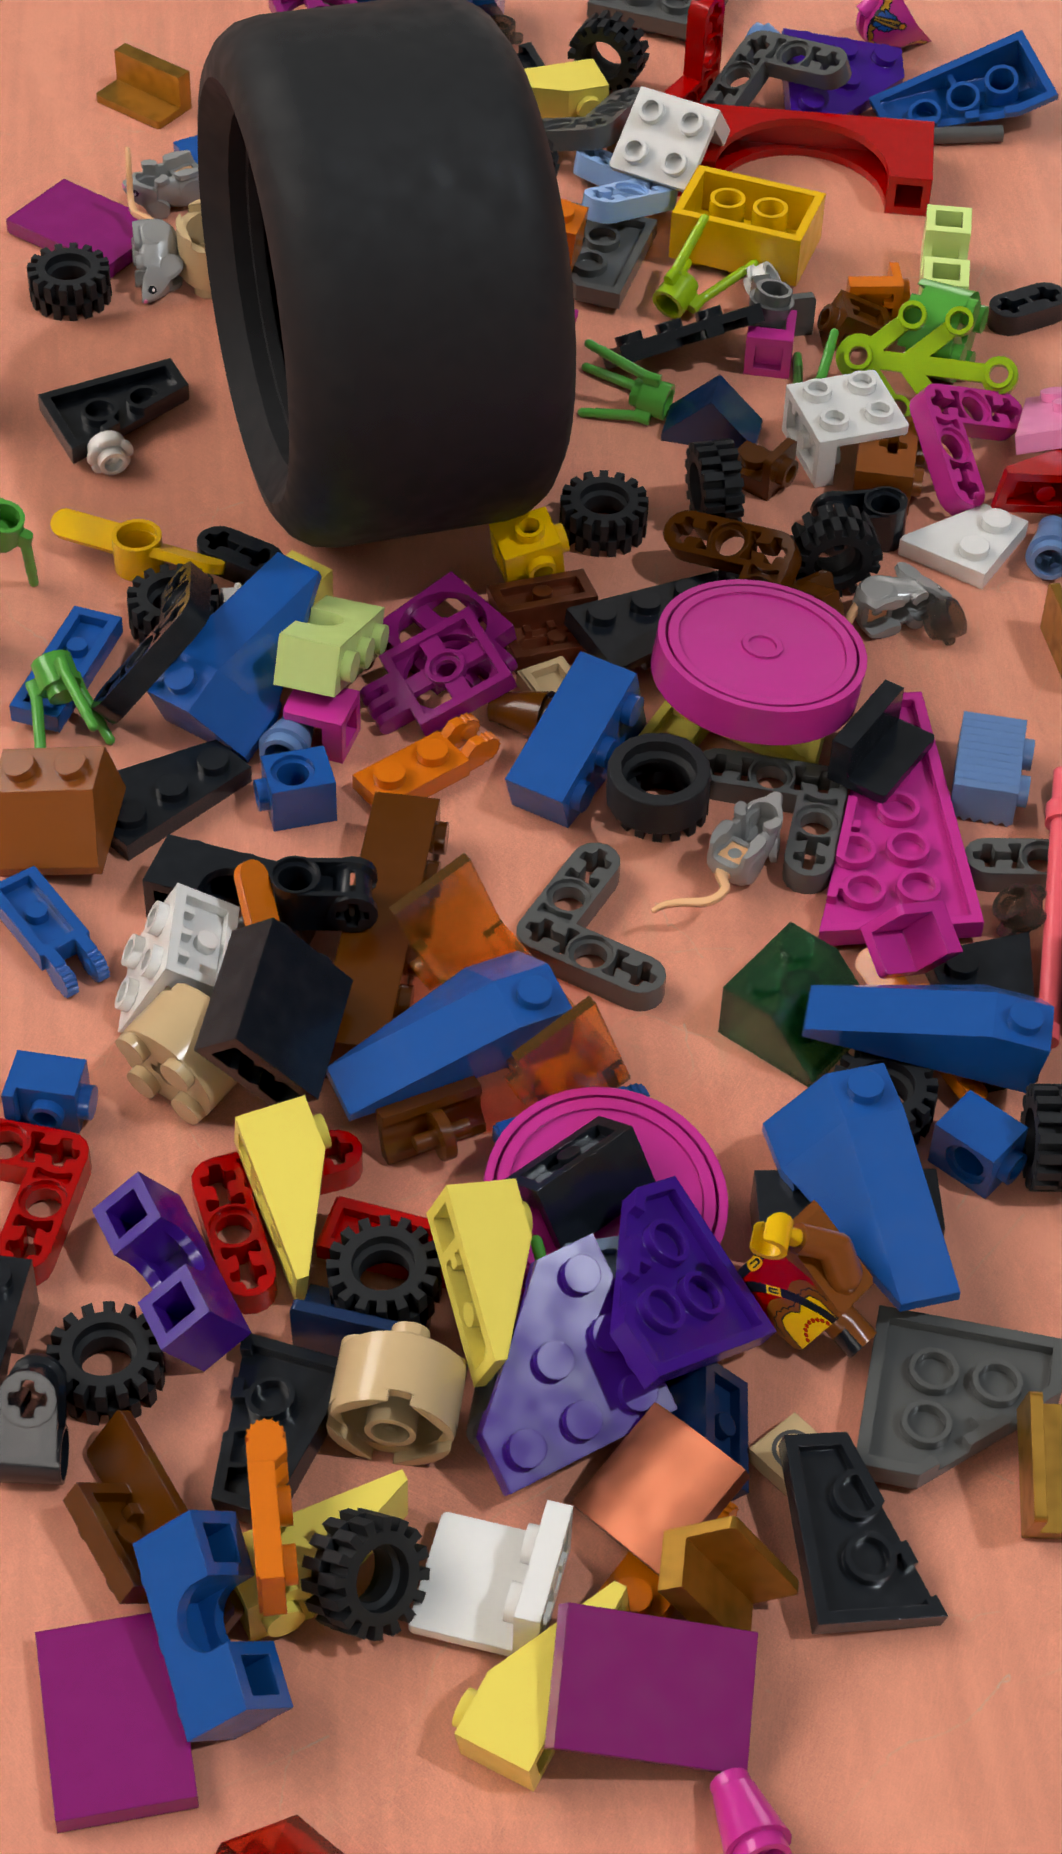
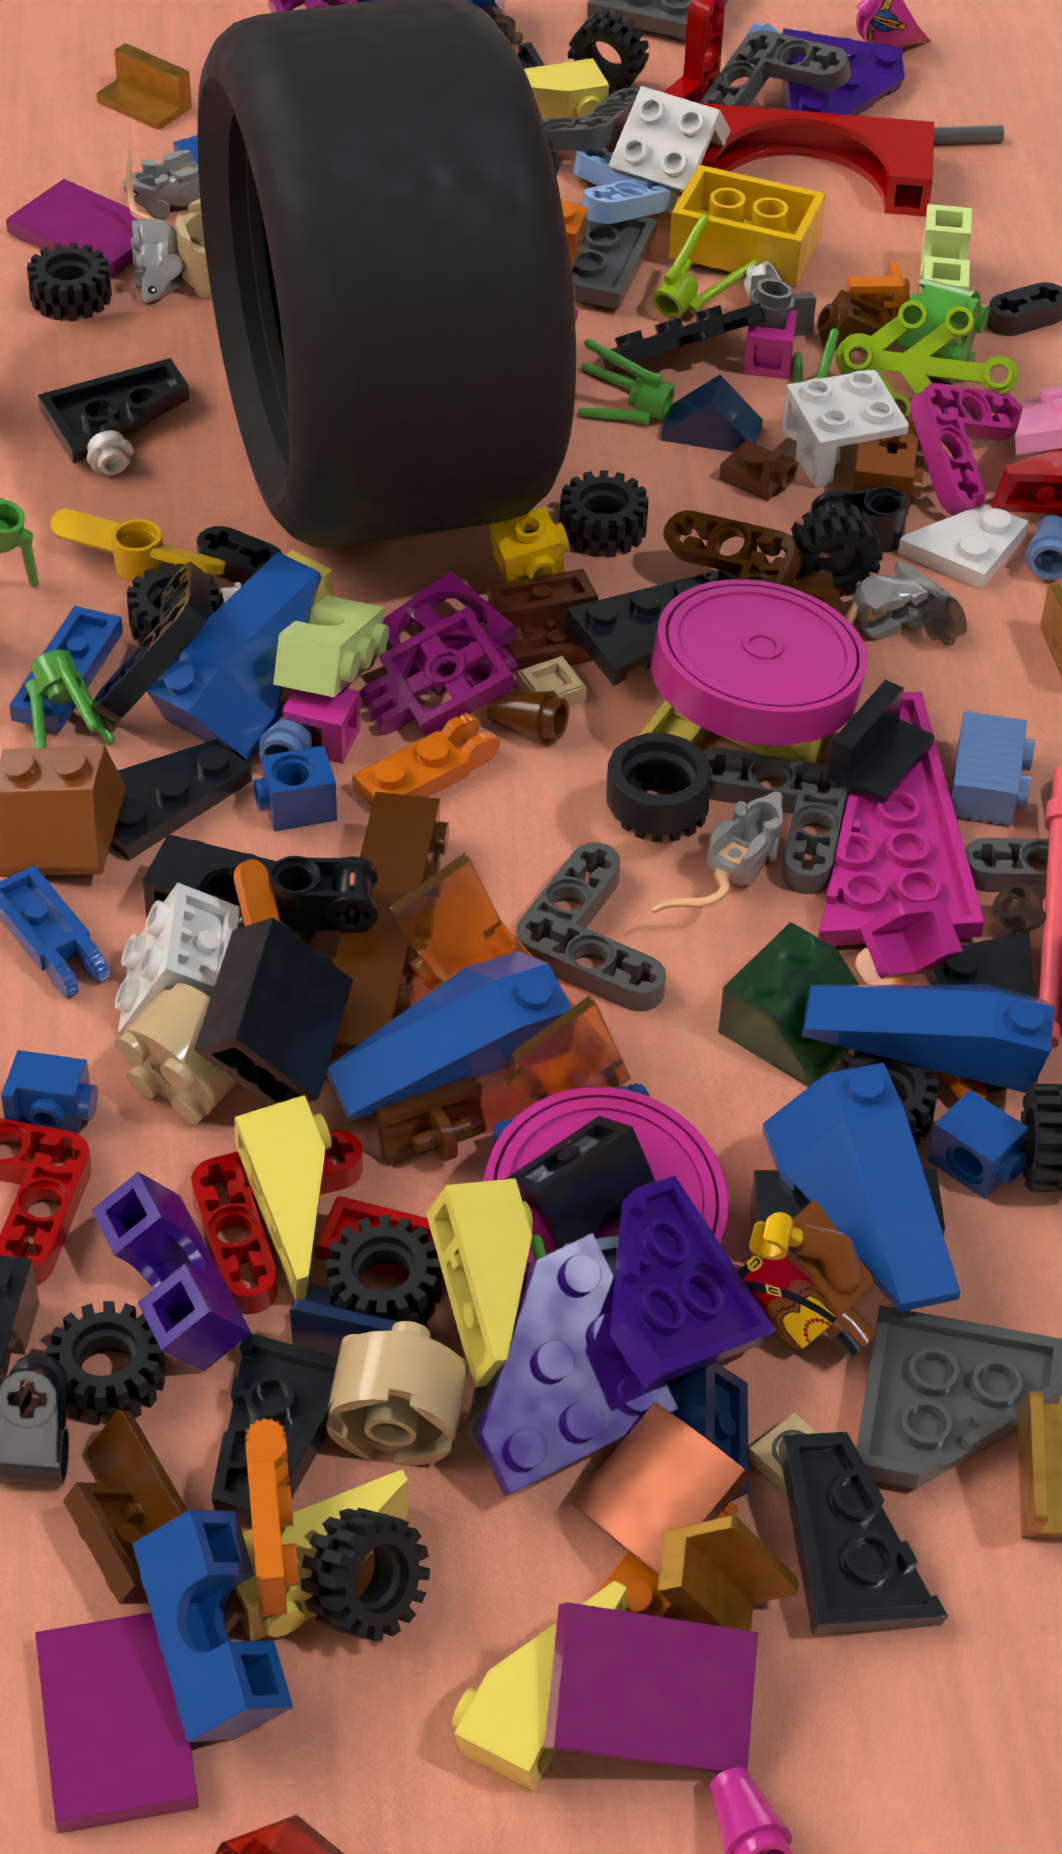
white bracket [408,1500,573,1656] -> none
blue wedge [505,651,647,828] -> none
black tyre [685,438,745,522] -> none
blue wedge [869,30,1058,127] -> none

